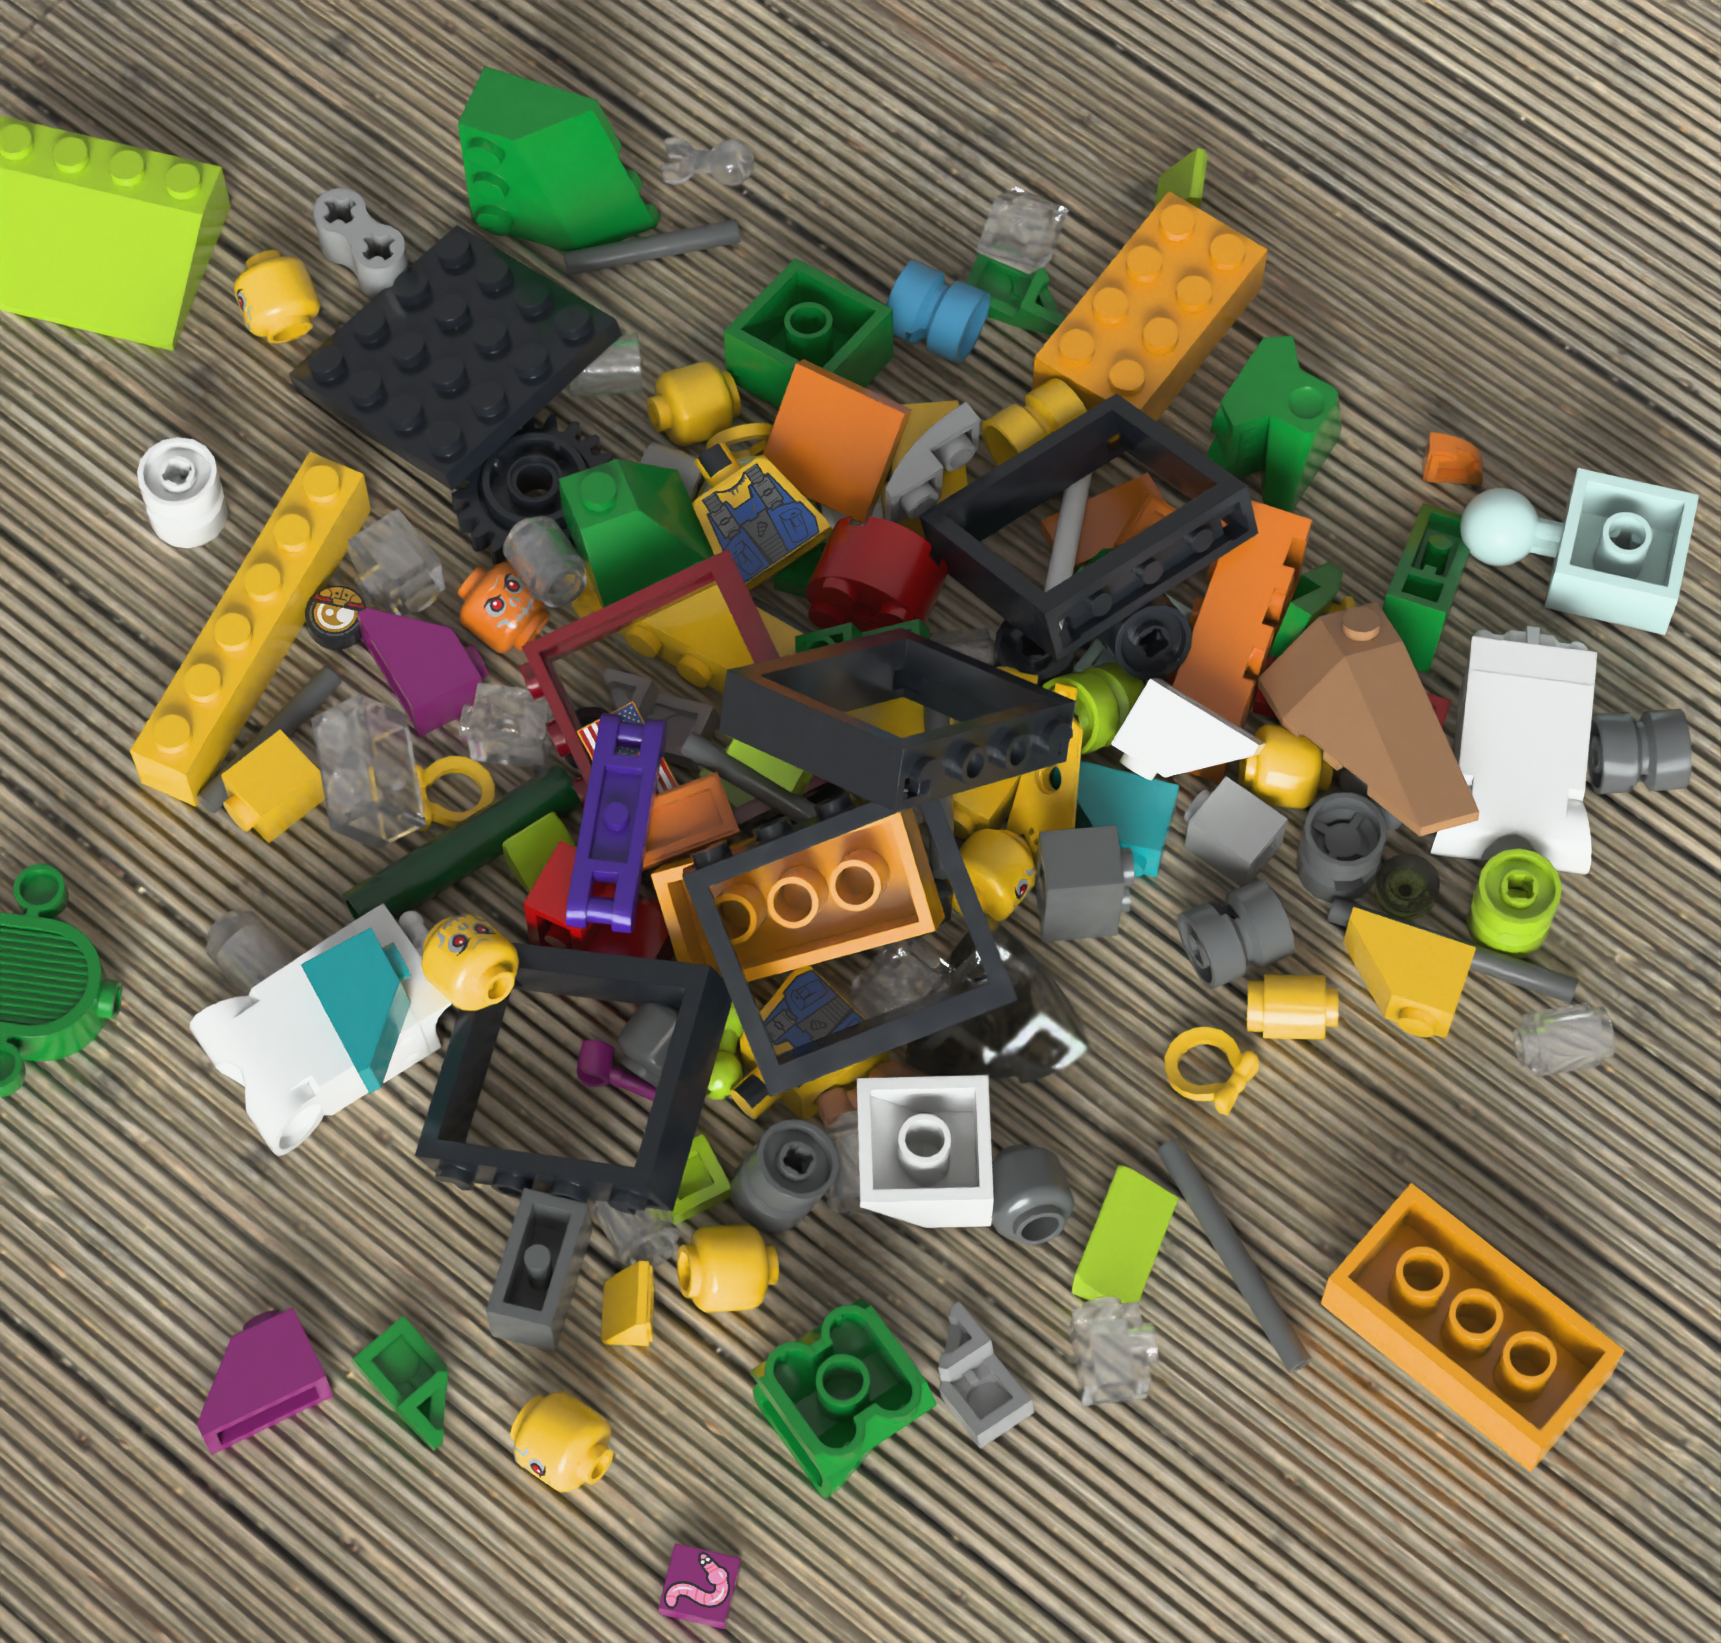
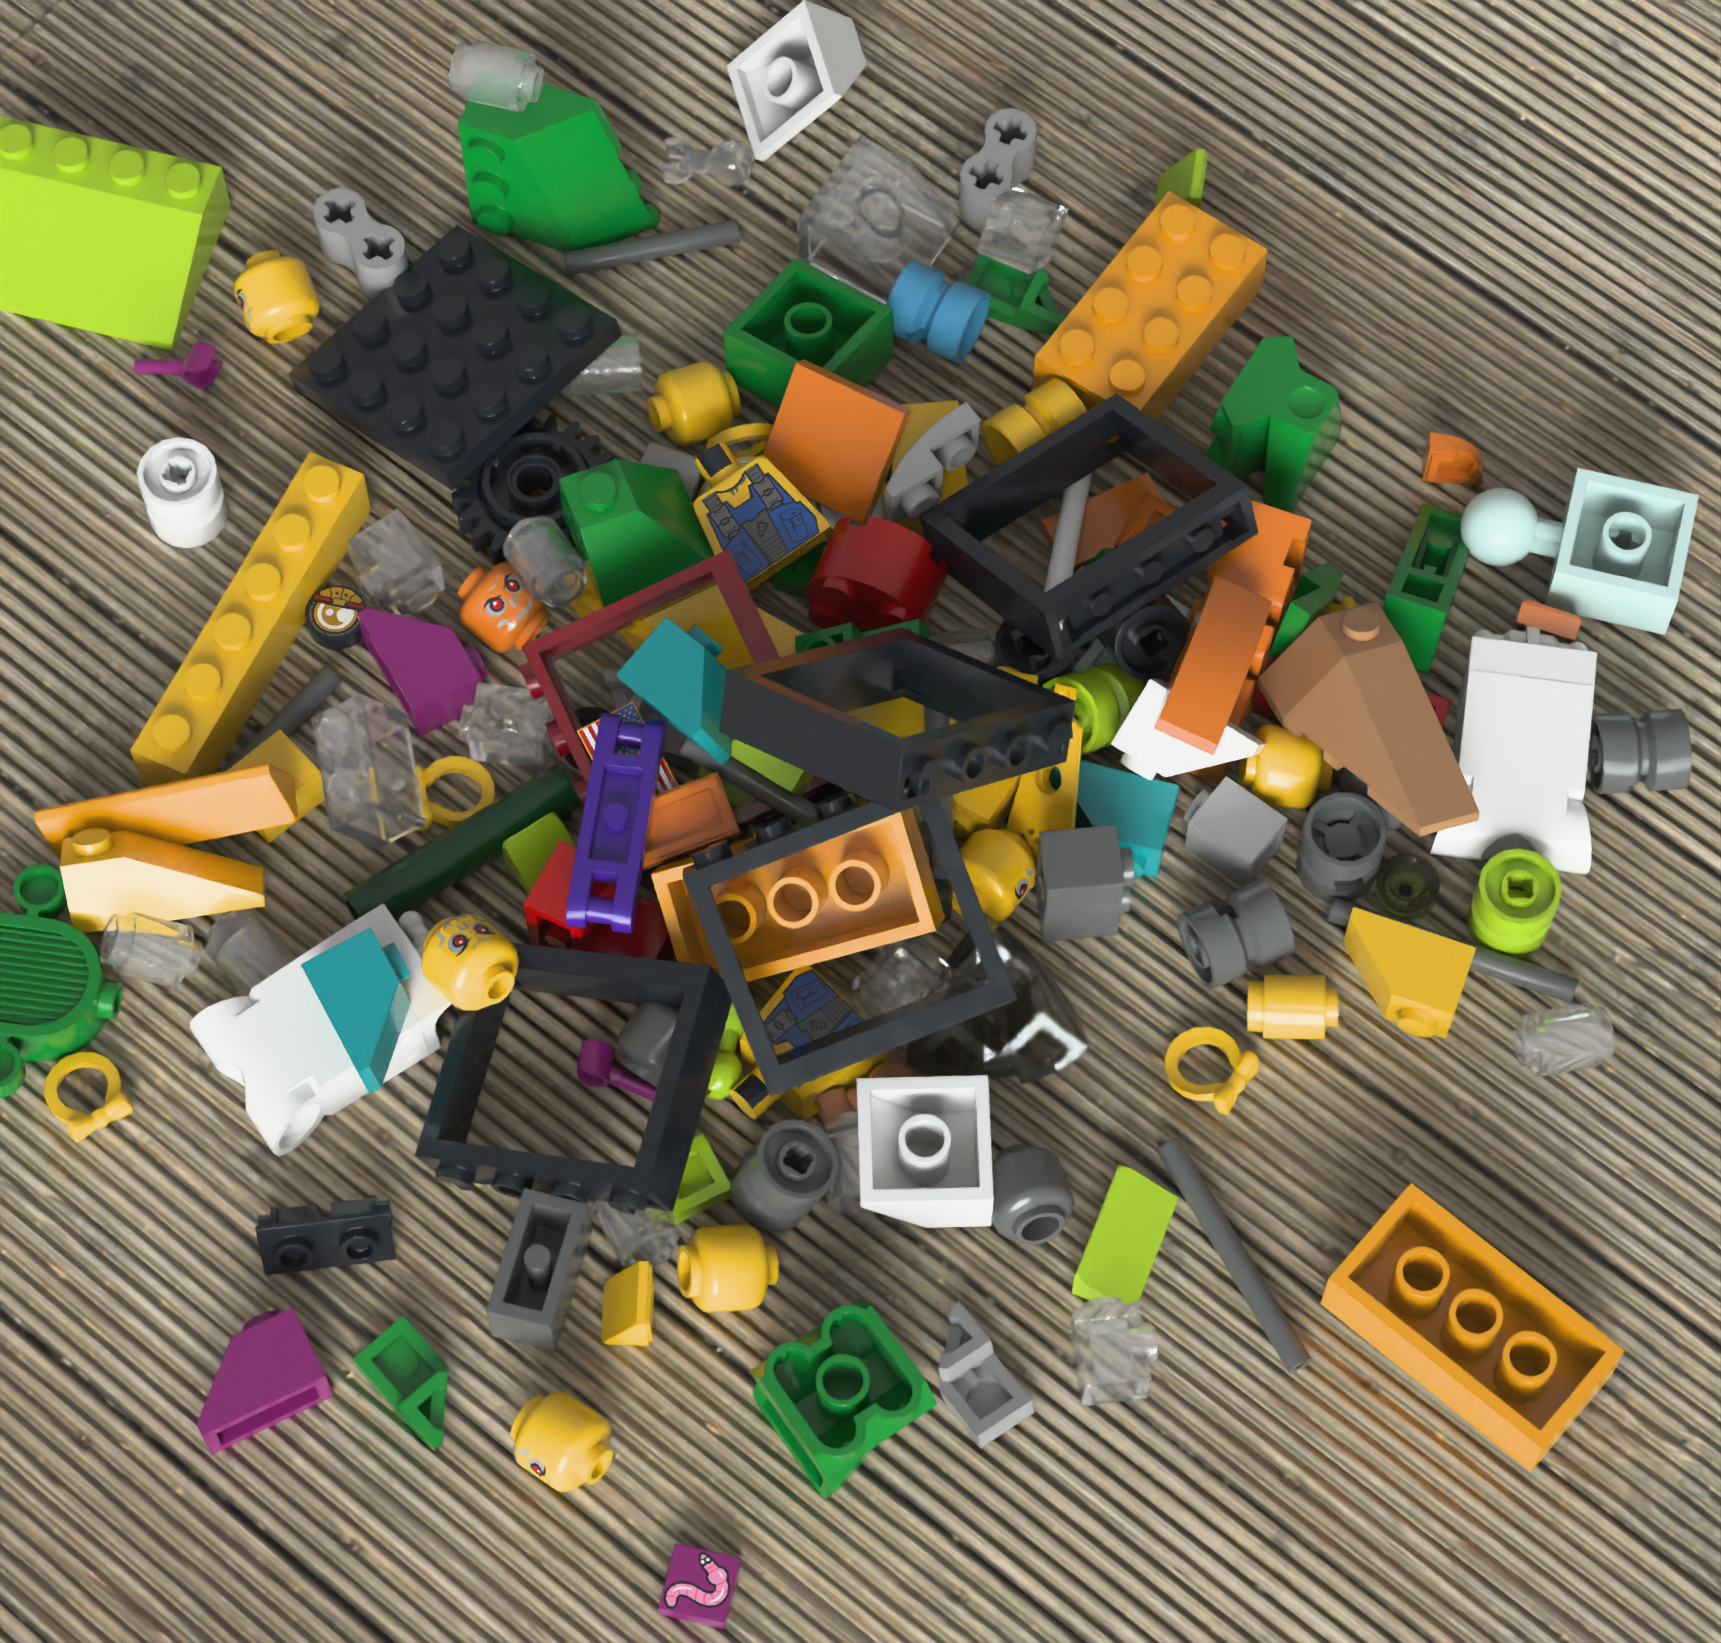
none -> light orange slope [34,763,298,860]
none -> yellow piece [44,1052,133,1142]
none -> yellow slope [60,828,265,934]
none -> clear brick [100,911,201,988]
none -> magenta hand [134,341,223,389]
none -> black hinge [255,1195,396,1275]
none -> clear brick [449,40,544,113]
none -> teal slope [616,617,732,766]
none -> white slope [727,0,867,162]
none -> clear slope [797,135,960,305]
none -> light grey axle [959,108,1037,230]
none -> orange slope [1154,575,1273,755]
none -> orange tile [1515,599,1582,642]

